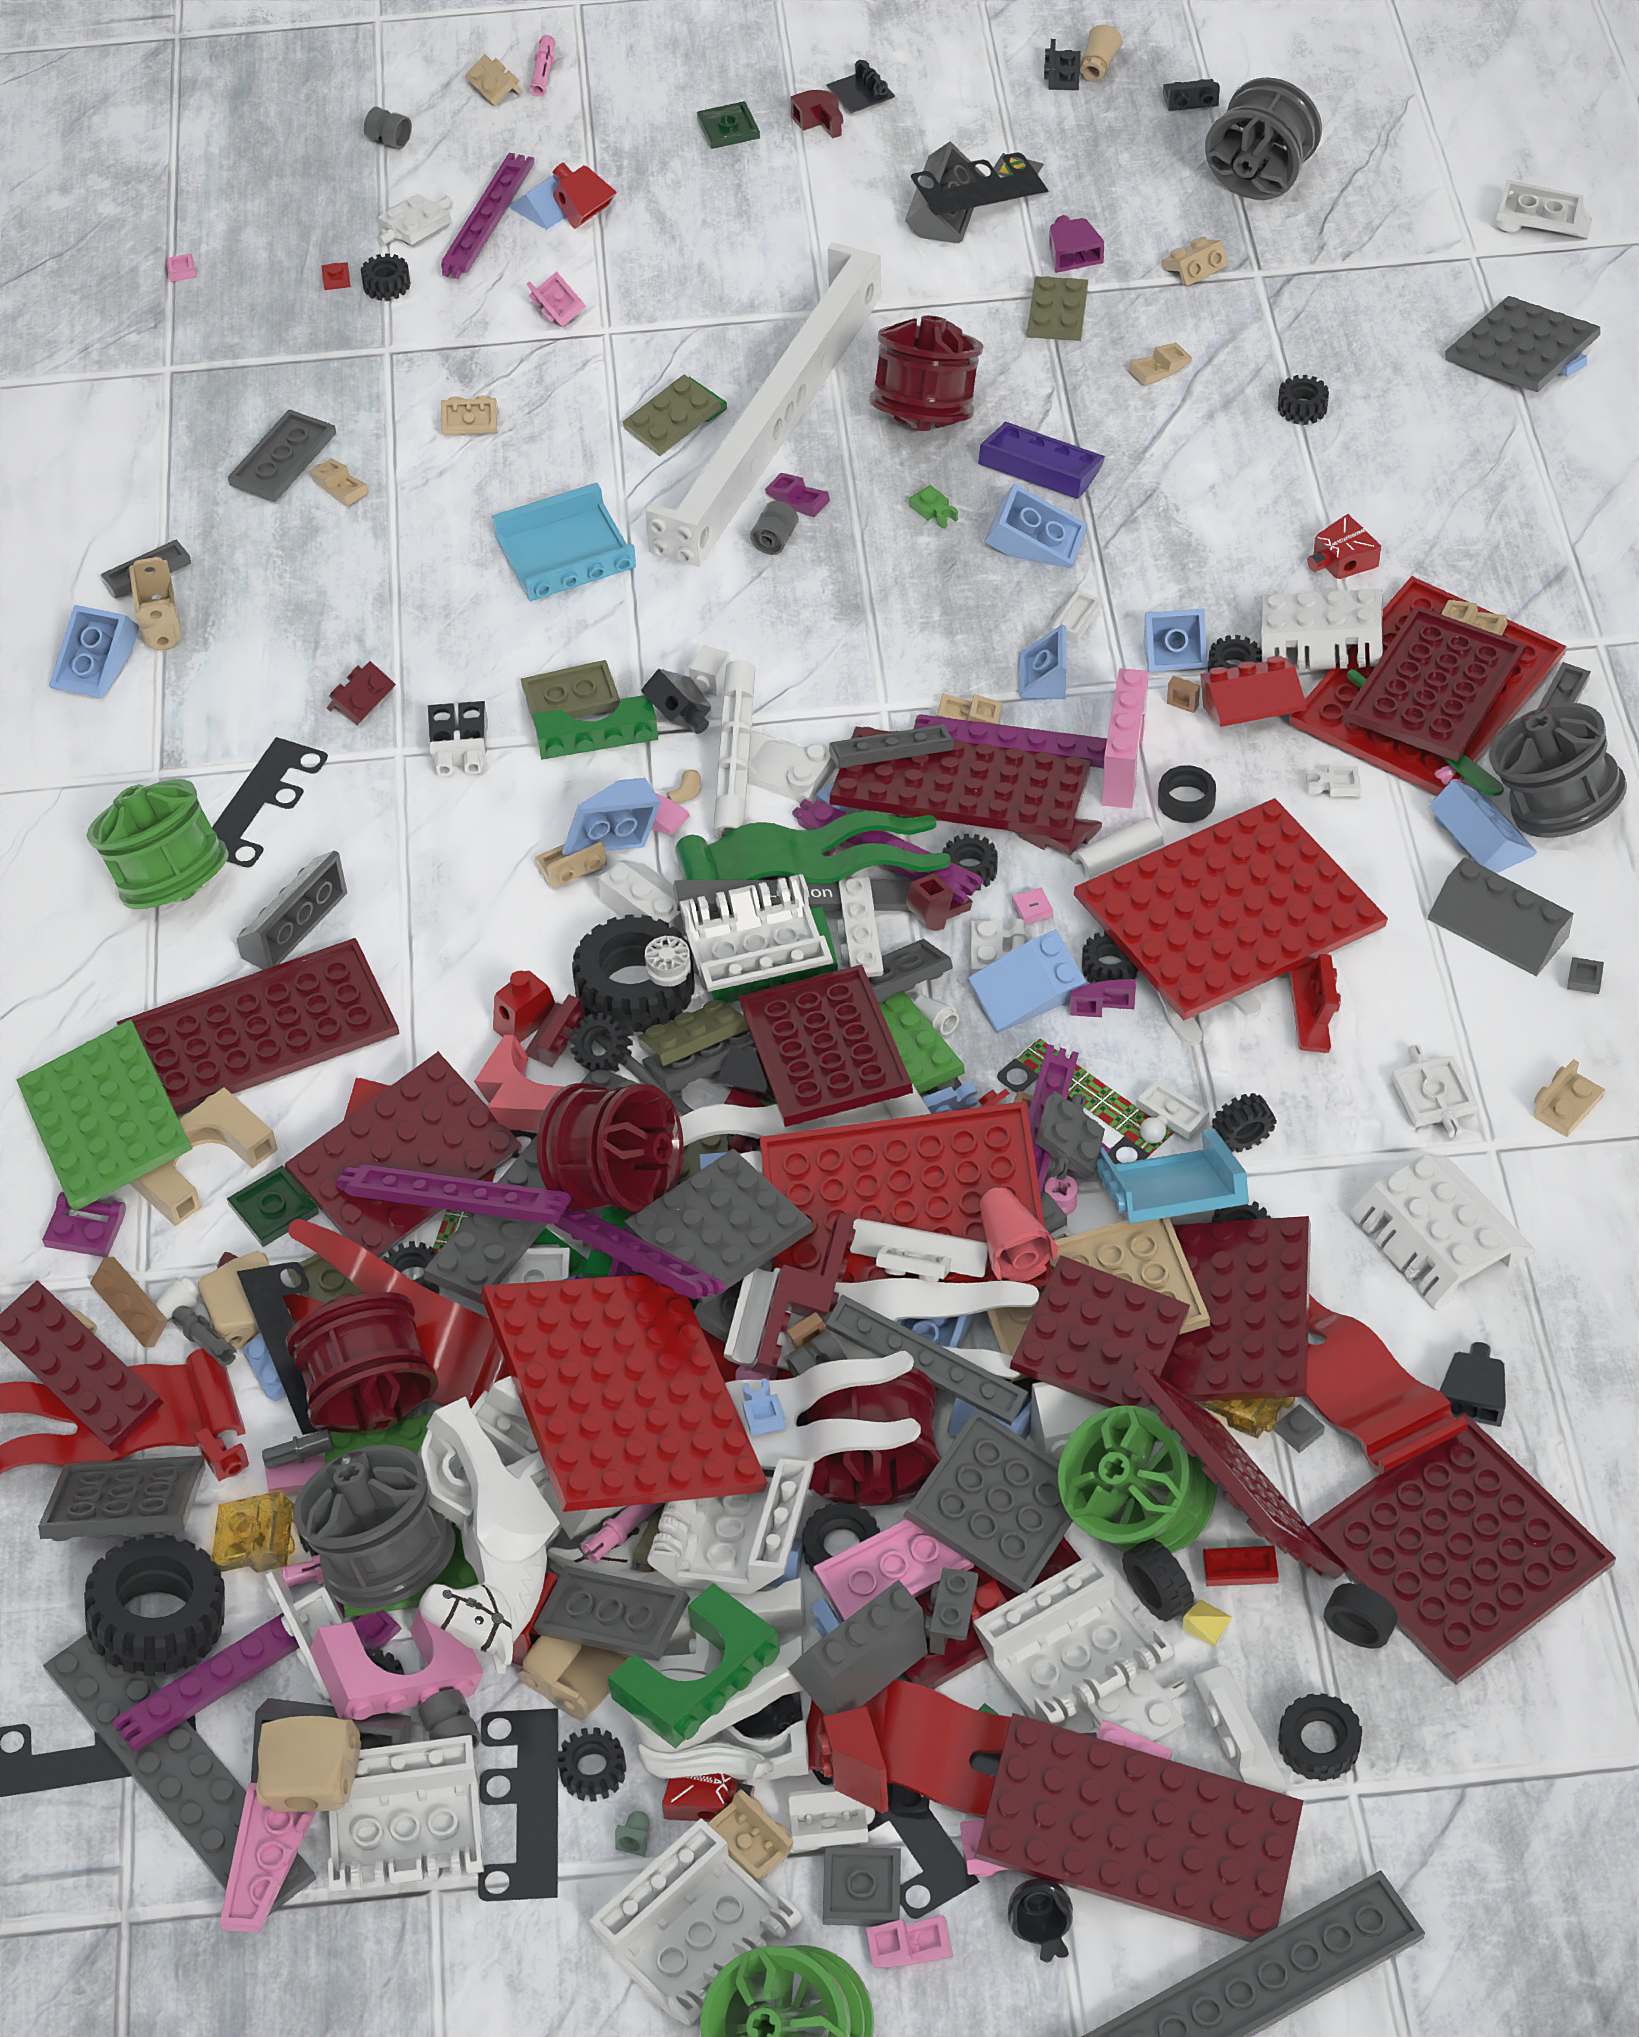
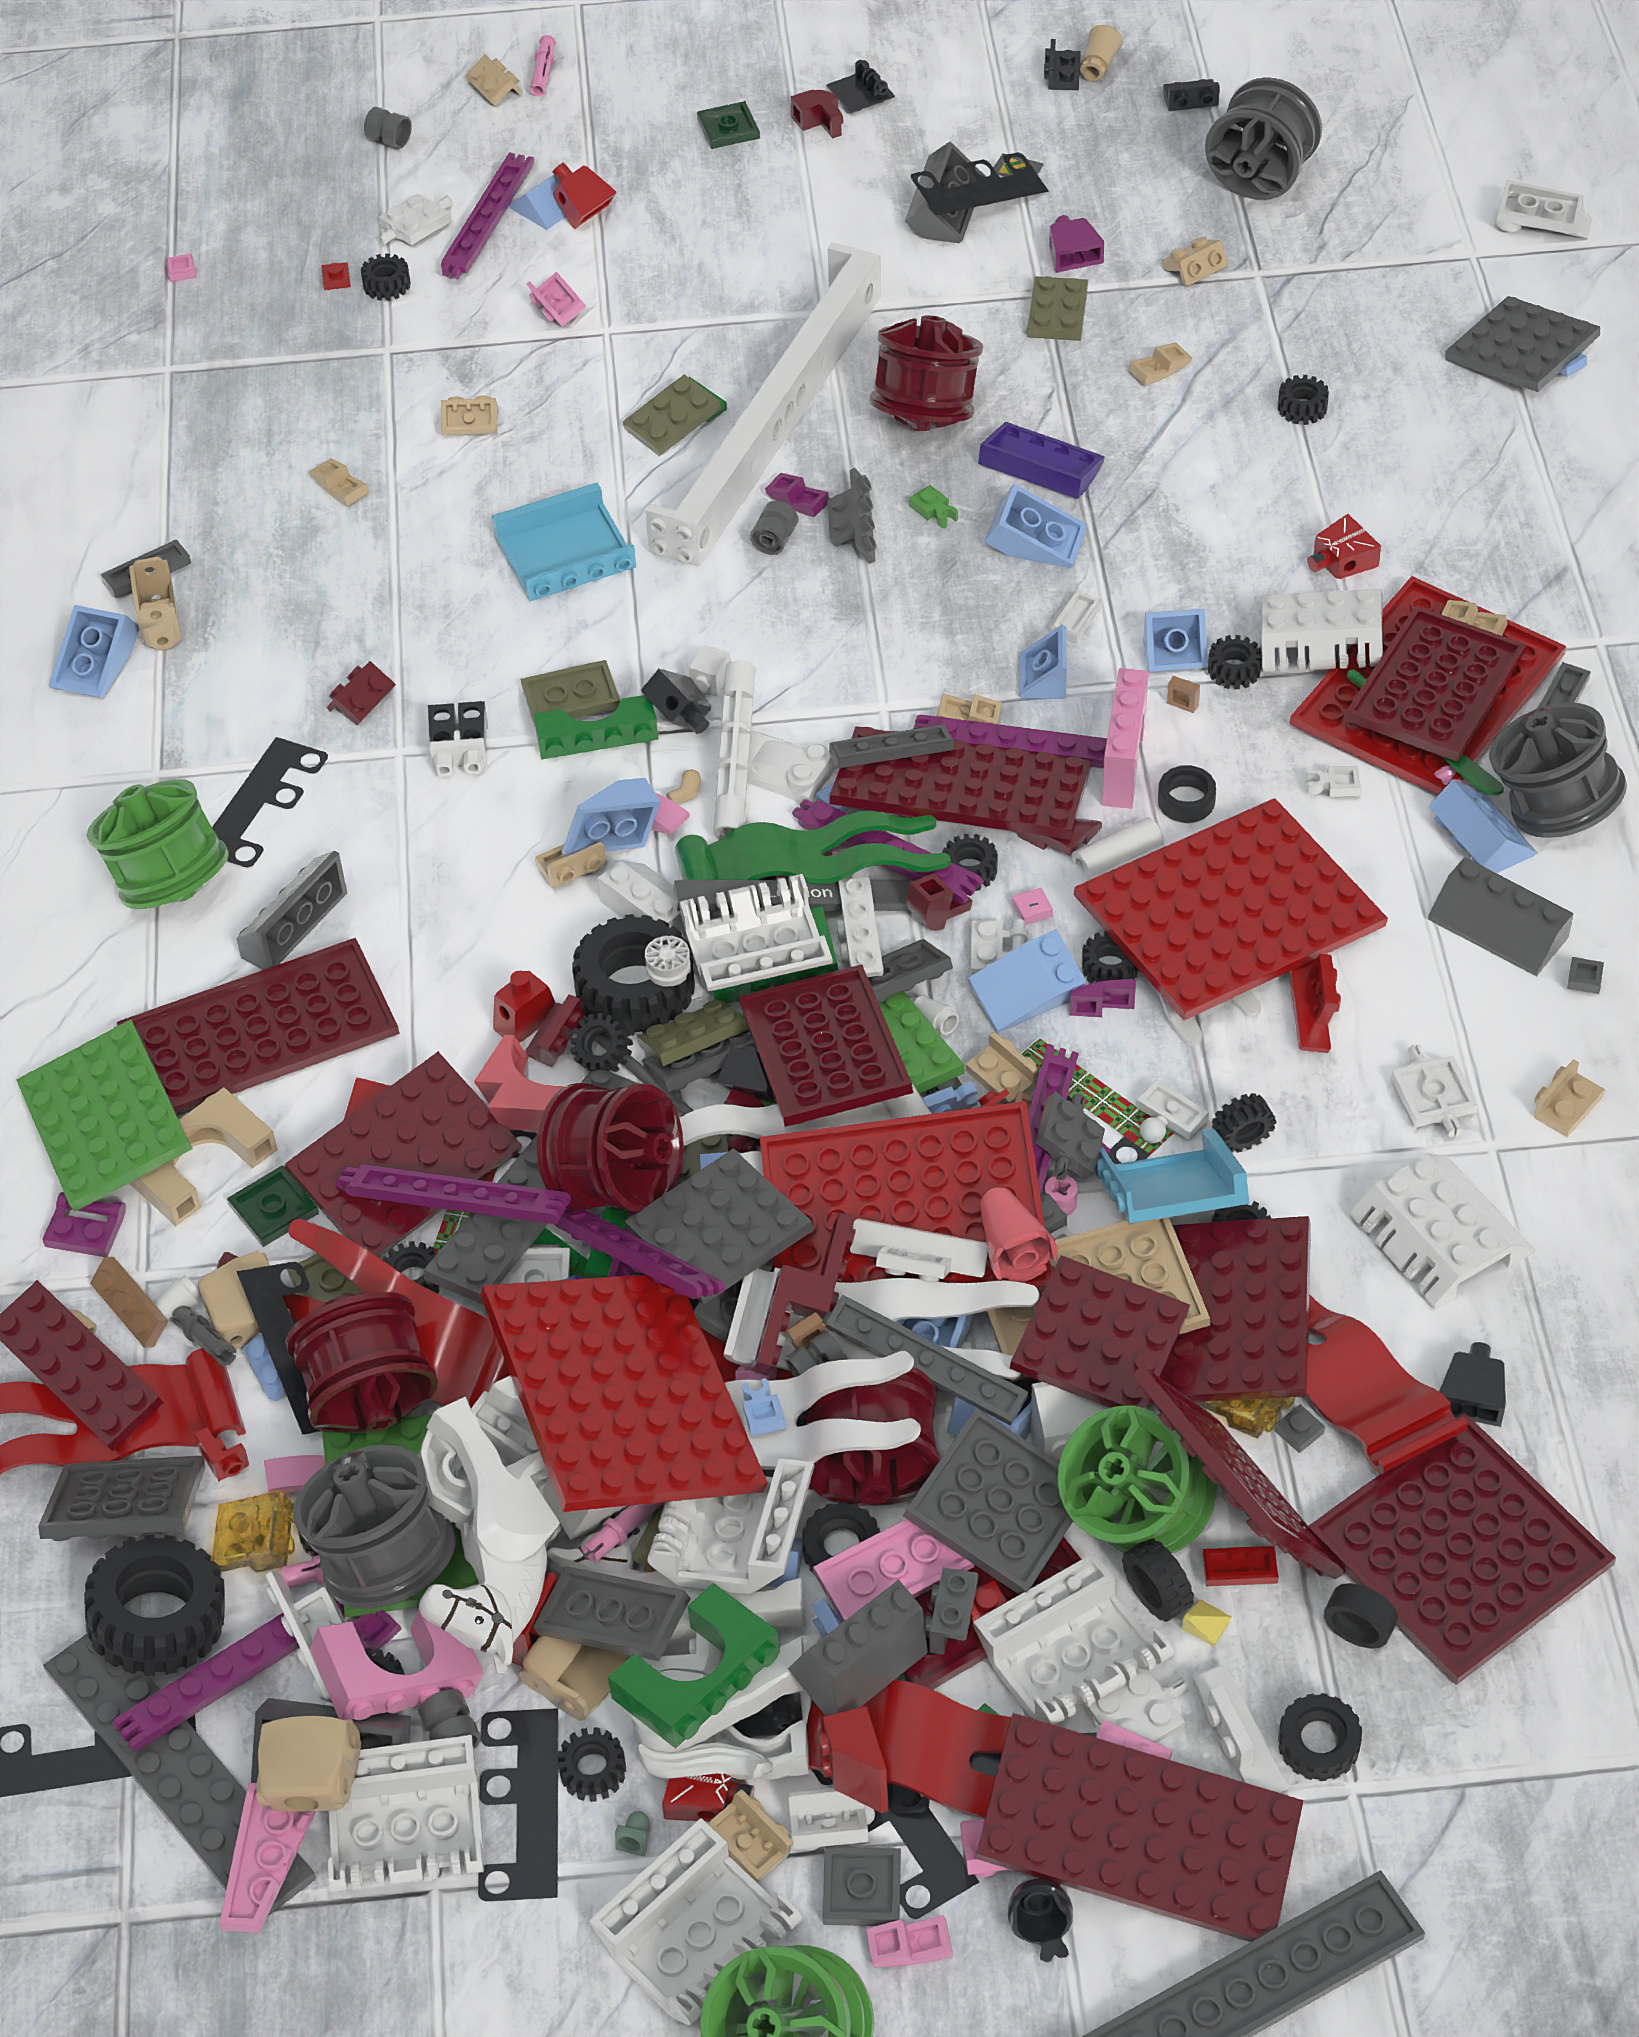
dark grey plate [228,409,336,502] -> none
dark grey axle [262,1429,334,1469] -> none
red slope [1200,656,1307,727] -> none
none -> dark grey bracket [827,468,877,564]
none -> tan bracket [966,1032,1038,1104]

